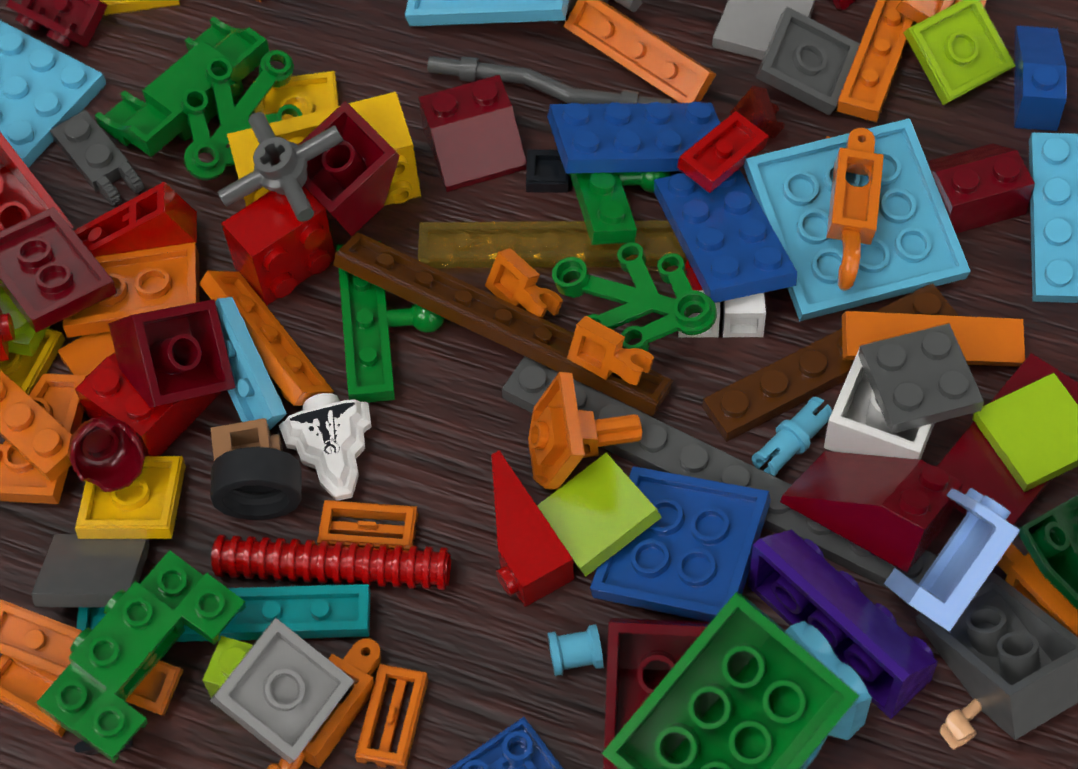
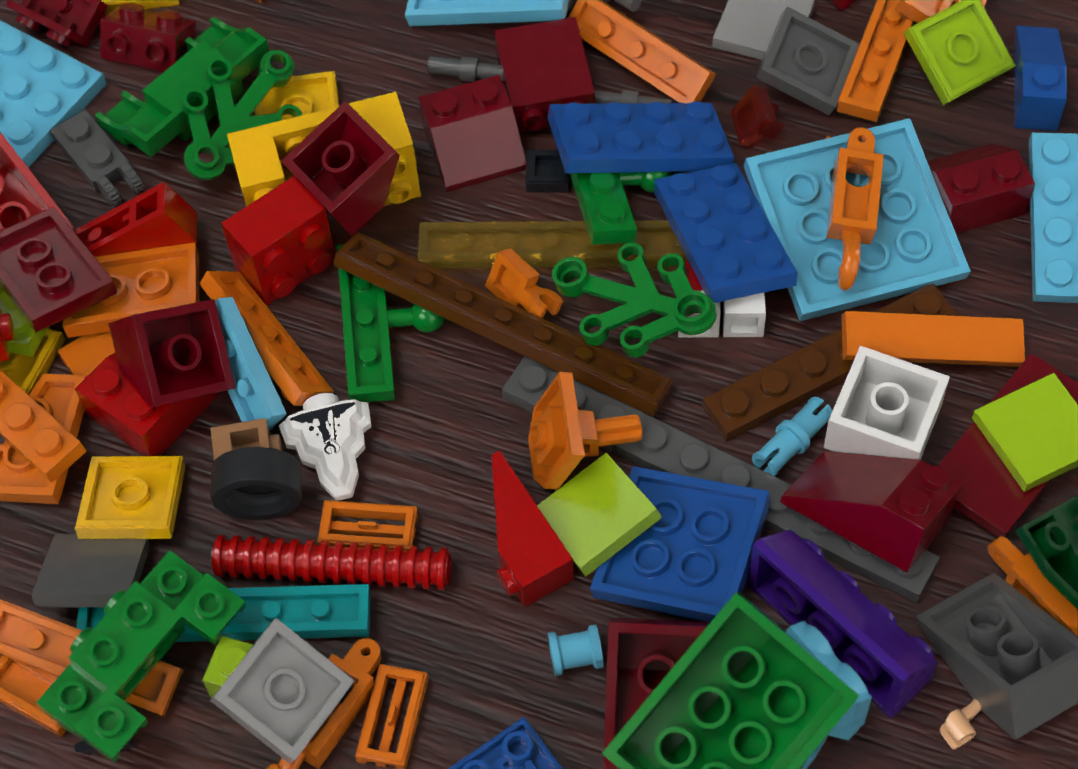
dark red hair [67,416,145,492] -> none
dark grey bar [217,112,344,222] -> none
orange plate [567,316,655,386] -> none
red plate [677,111,769,193] -> none
dark grey plate [858,323,984,434] -> none
light blue panel [884,488,1020,632] -> none
none -> dark red bracket [100,3,196,72]
none -> dark red panel [494,17,595,132]

